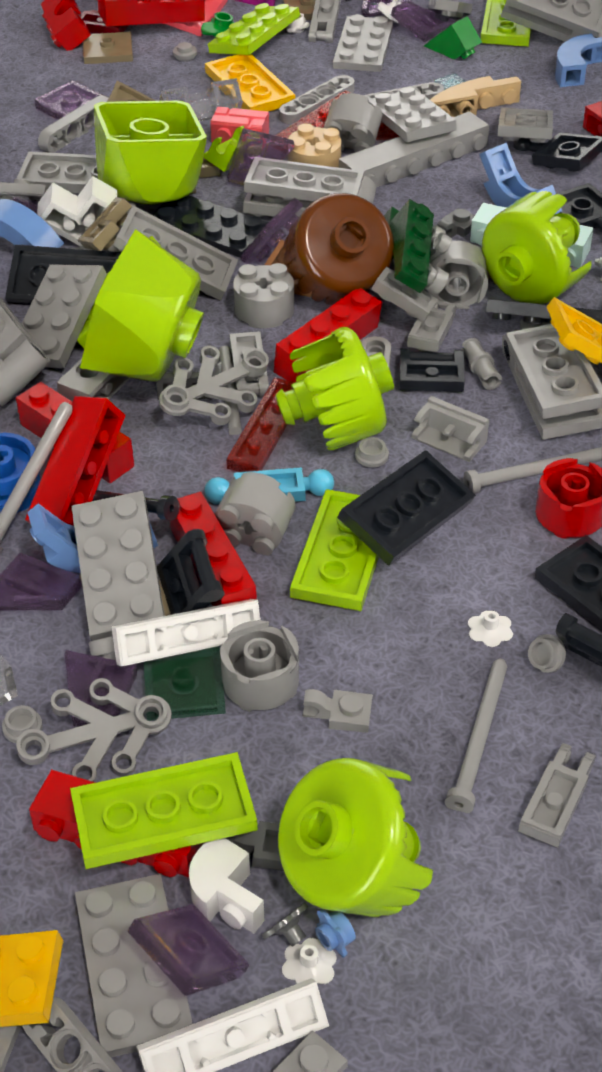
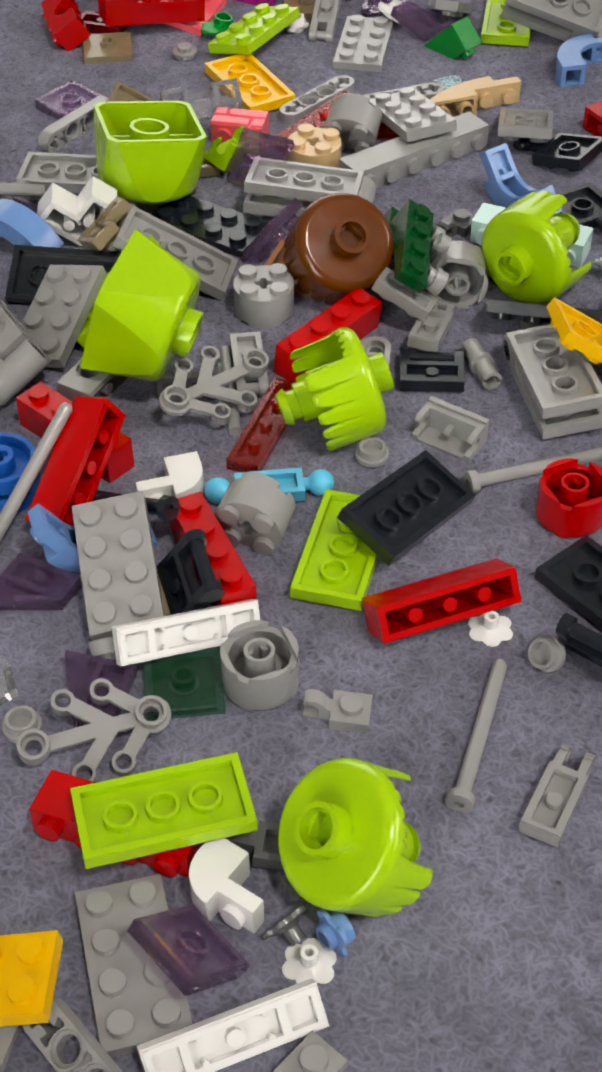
none -> white brick [135,451,204,499]
none -> red brick [361,558,522,644]

